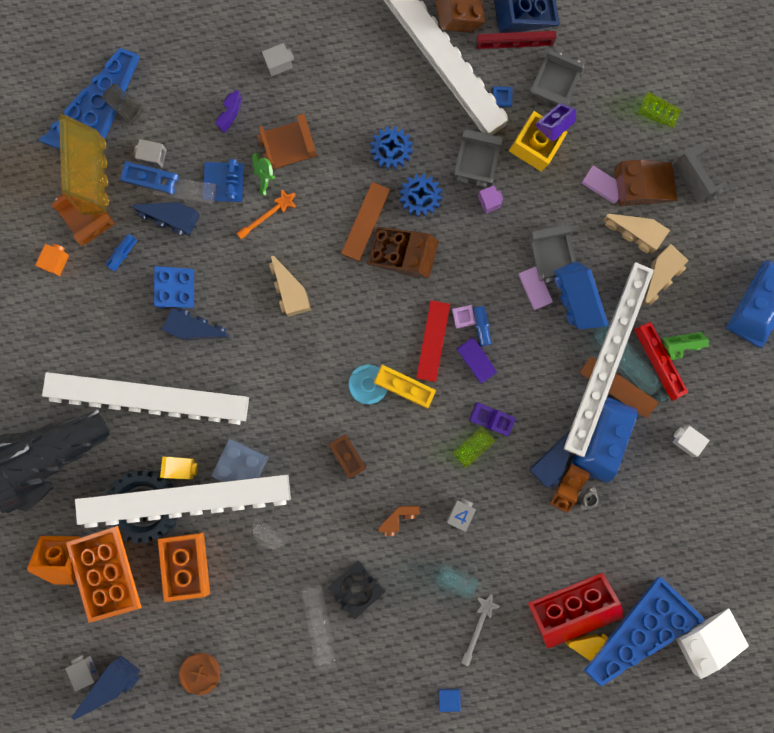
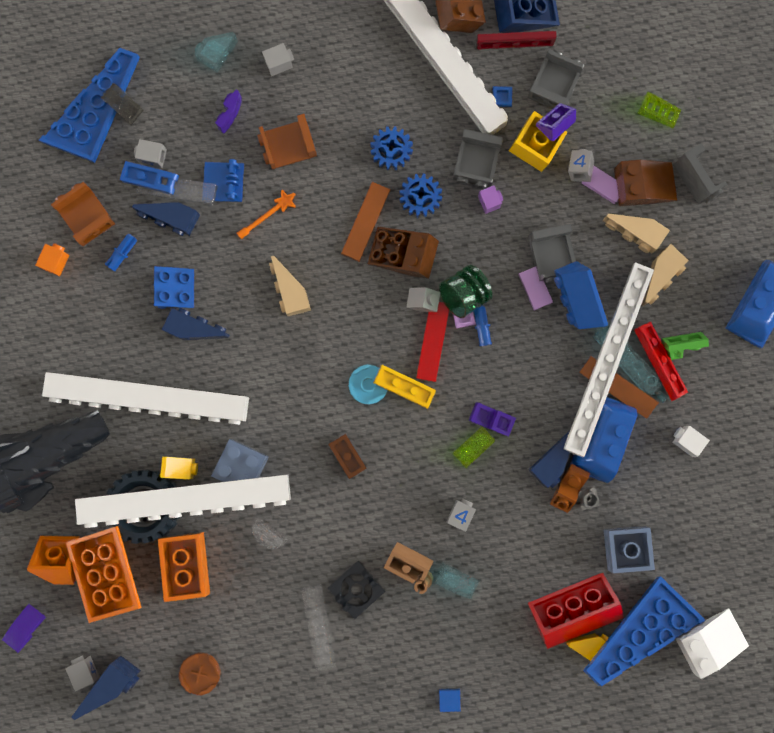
clear yellow slope [59,114,109,215] -> none
bright green piece [252,152,275,195] -> none
dark orange slope [379,506,420,536] -> none
dark purple slope [456,337,497,384] -> none
light grey piece [461,594,499,666] -> none
none -> dark purple slope [2,604,46,653]
none -> clear light blue slope [194,32,238,73]
none -> medium nougat hinge [384,542,433,594]
none -> light grey brick [406,287,440,312]
none -> clear green wheel [439,265,493,318]
none -> light grey brick [568,149,594,182]
none -> sand blue brick [604,526,655,573]

